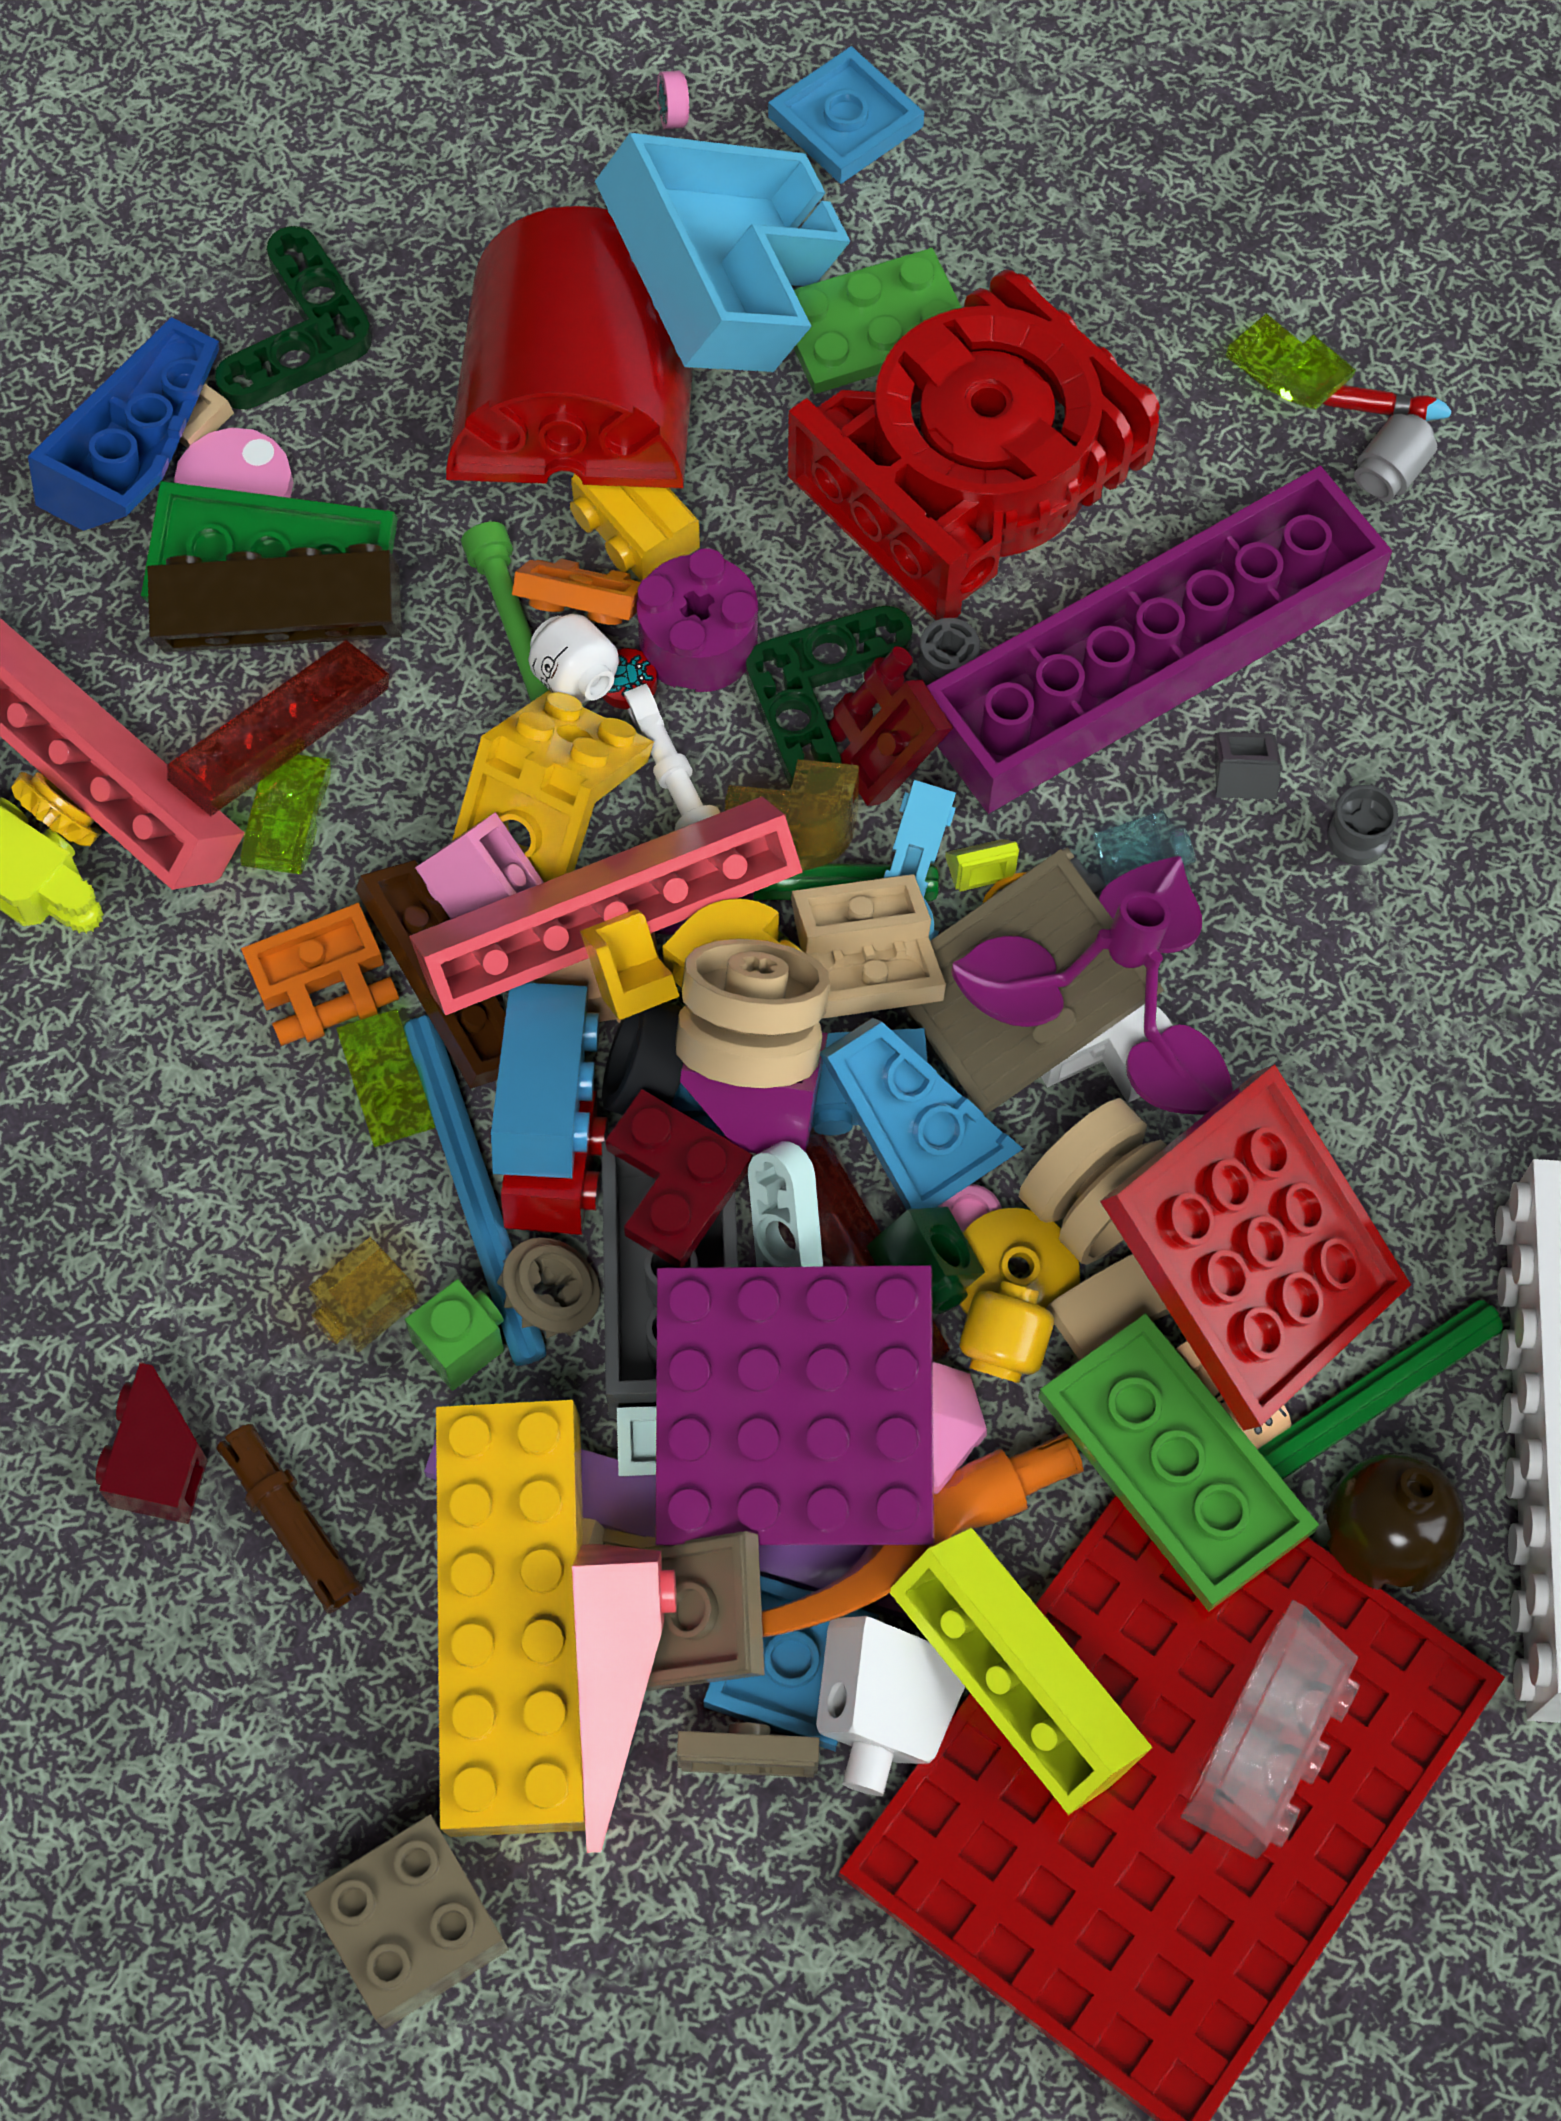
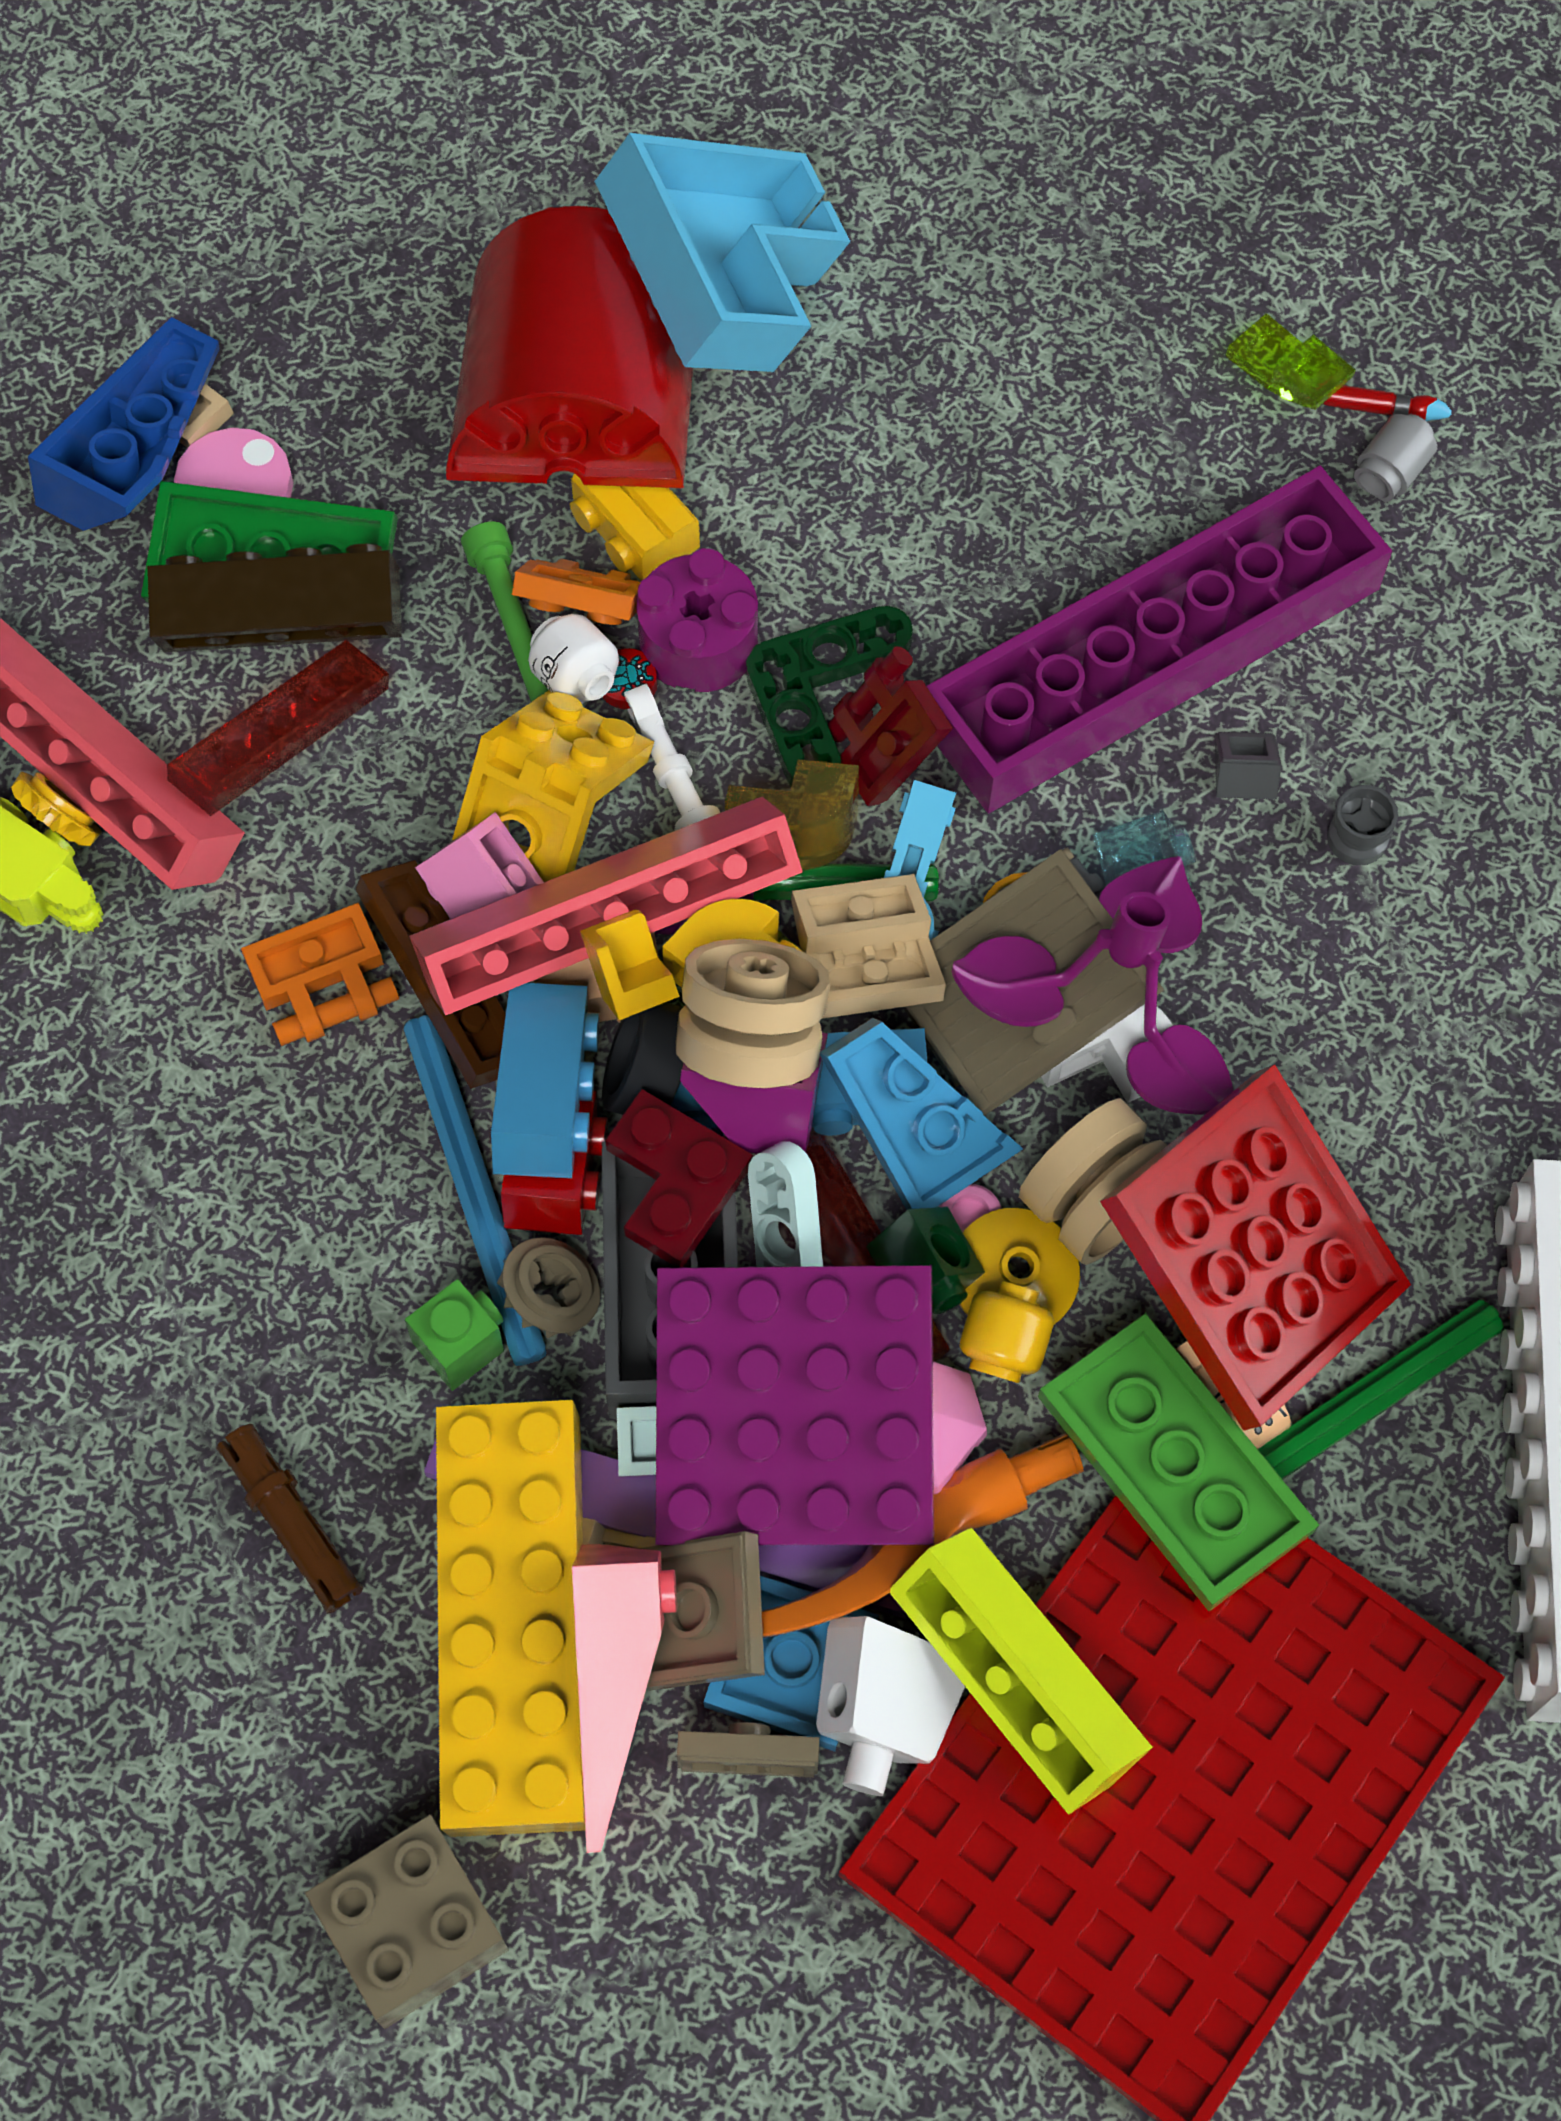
dark red slope [95,1363,208,1524] -> none
dark green beam [215,226,372,410] -> none
clear neon green slope [240,751,331,875] -> none
clear yellow brick [308,1237,419,1353] -> none
clear neon green slope [336,1009,436,1148] -> none
bright pink tile [657,70,689,129] -> none
dark azure plate [768,46,924,184] -> none
red brick [788,269,1160,620] -> none
bright green plate [793,248,962,394] -> none
dark grey wheel [918,618,980,686] -> none
neon yellow slope [945,839,1019,892] -> none
tan slope [1046,1254,1170,1361] -> none
clear slope [1180,1600,1360,1859] -> none
dark brown cylinder [1323,1452,1465,1593] -> none

